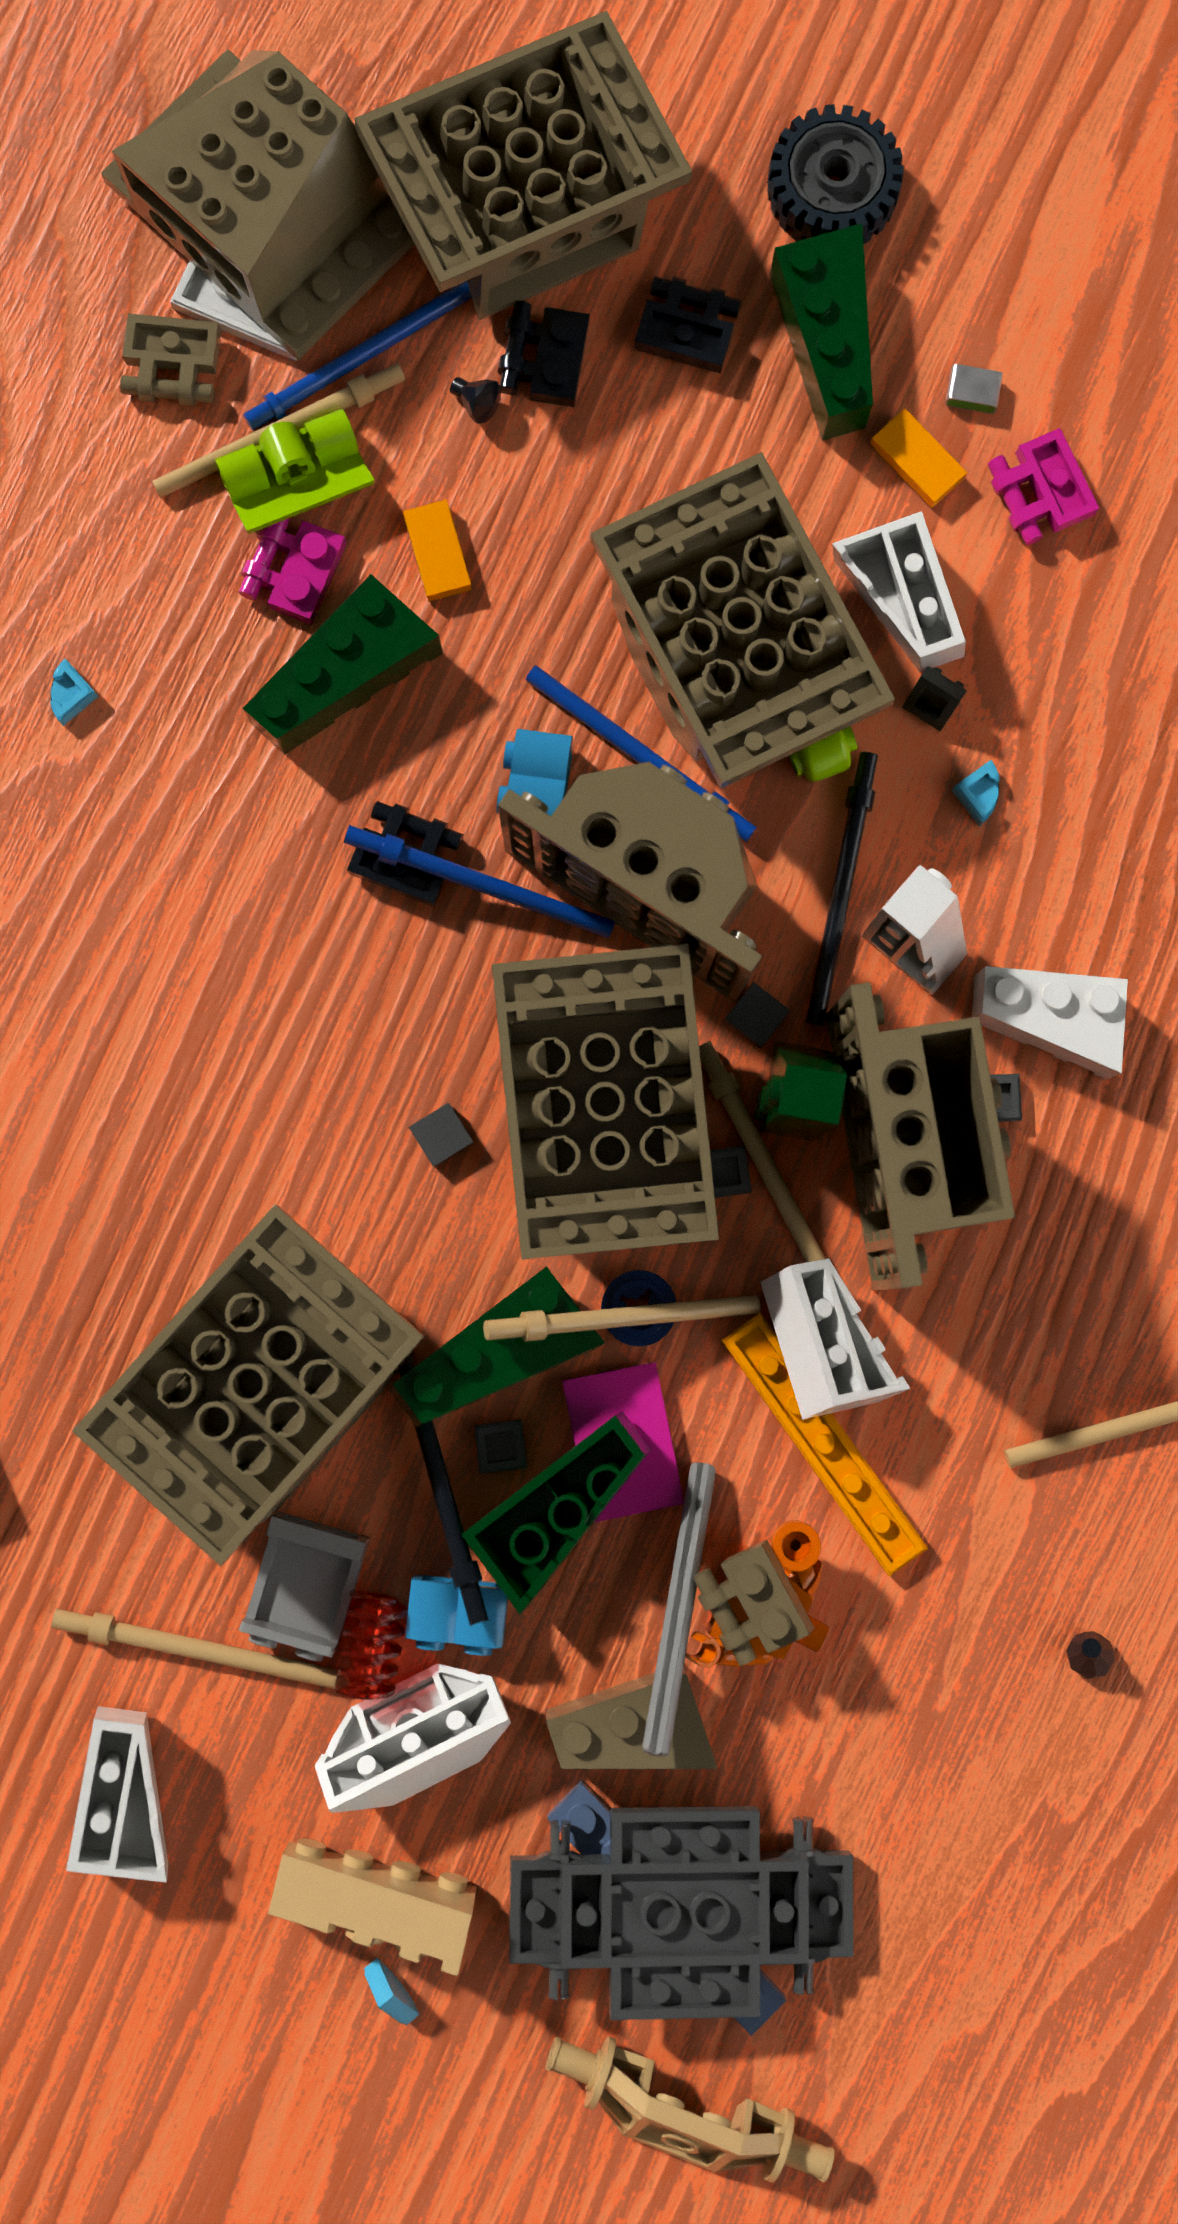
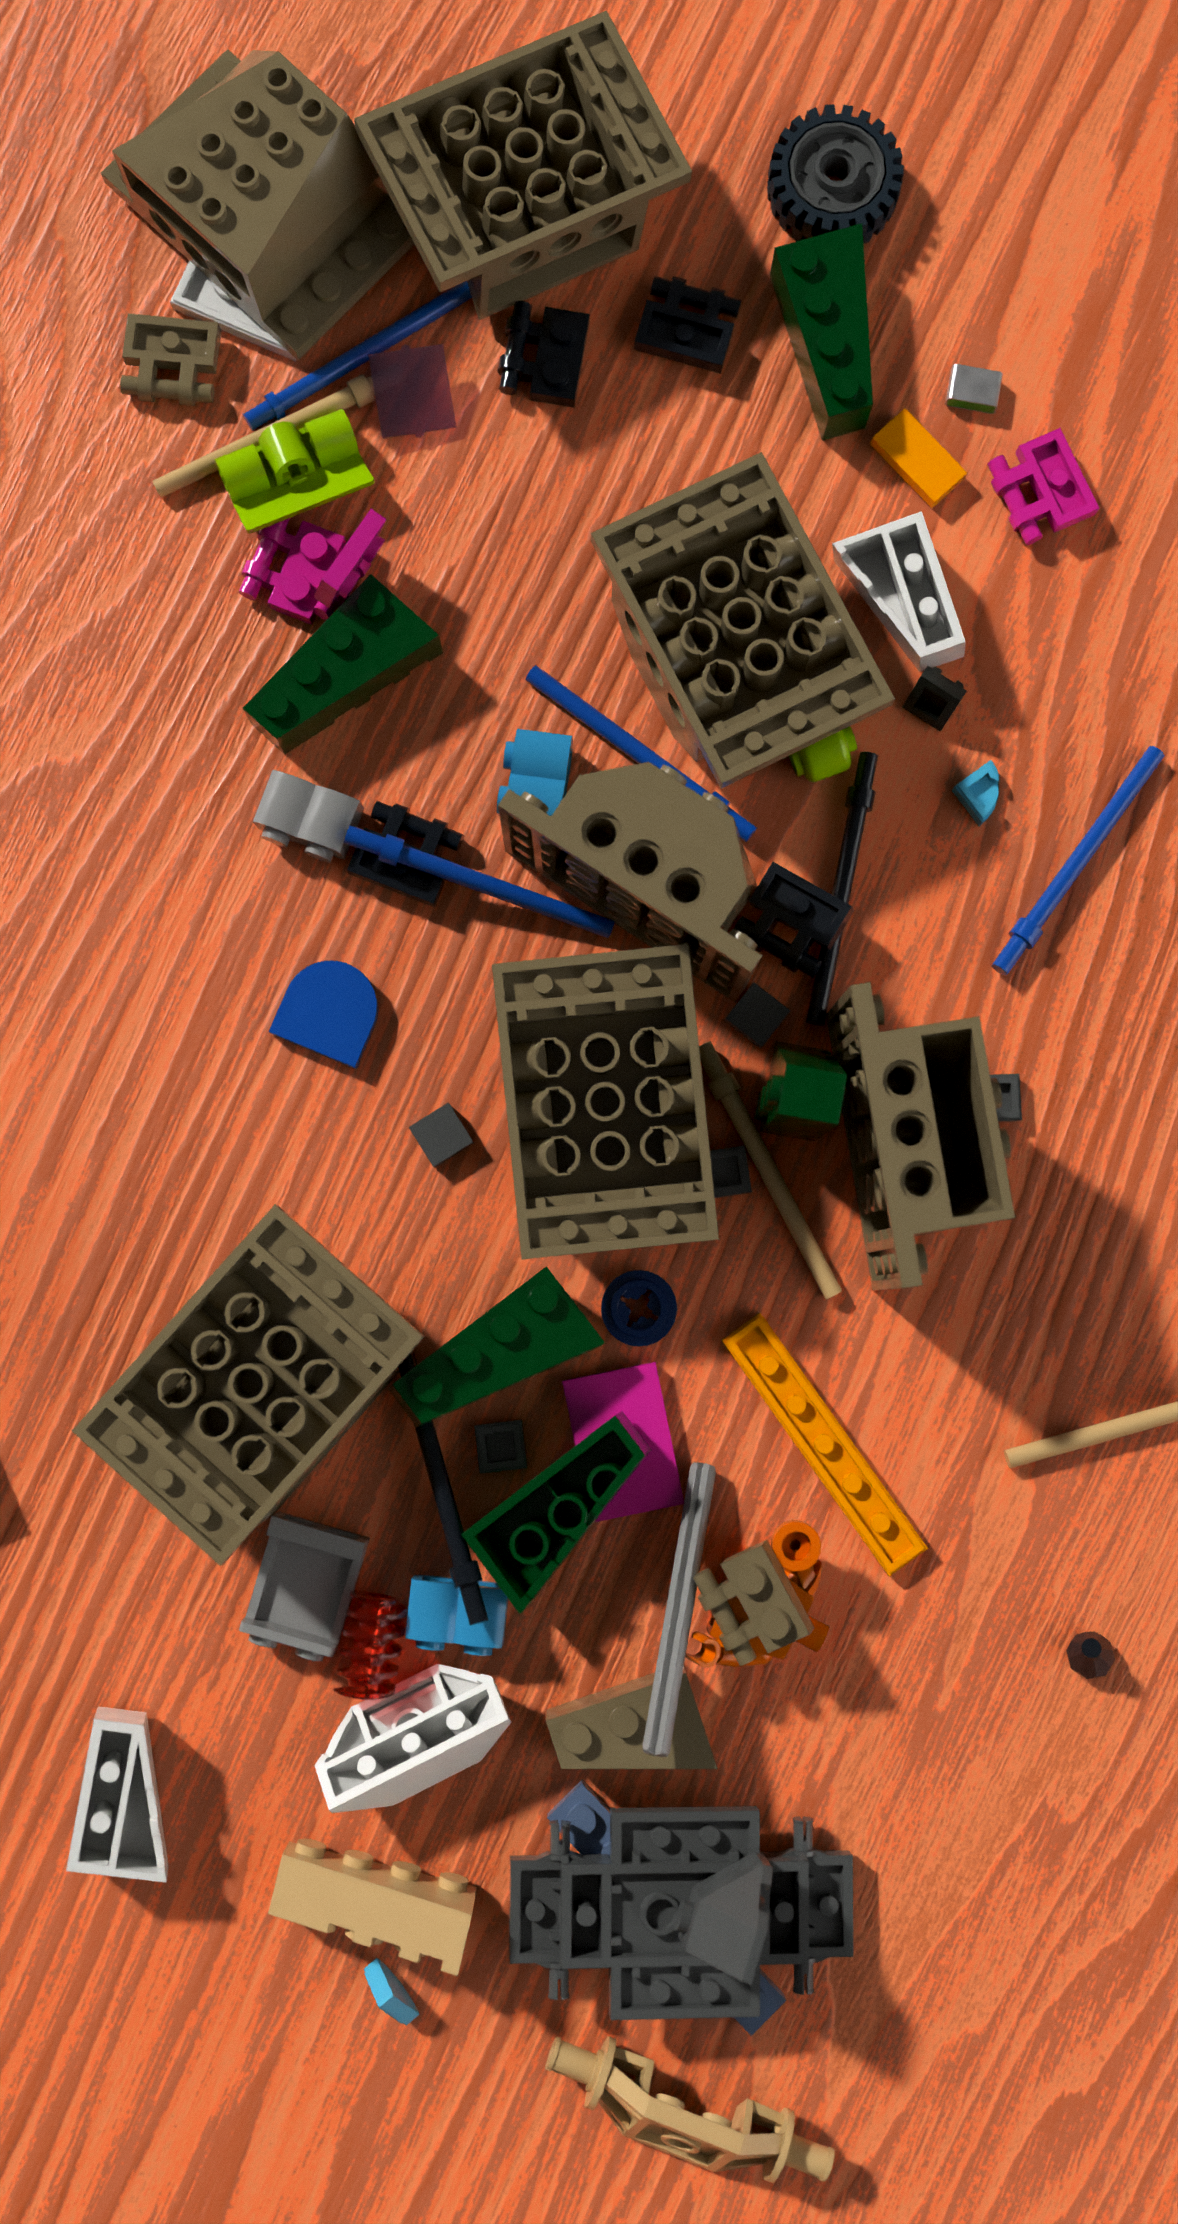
medium azure tile [50,658,99,726] -> none
tan bar [51,1609,339,1689] -> none
light orange tile [403,499,472,602] -> none
black rock [450,377,501,424] -> none
tan bar [483,1295,760,1342] -> none
white wedge [760,1258,911,1420] -> none
white wedge [861,865,967,995] -> none
white wedge [972,966,1128,1080] -> none
none -> light grey brick [253,770,364,863]
none -> blue tile [269,961,379,1069]
none -> dark pink plate [313,508,387,620]
none -> piece [368,344,456,439]
none -> dark grey slope [674,1852,773,1985]
none -> black plate [734,862,855,978]
none -> blue bar [991,746,1165,976]

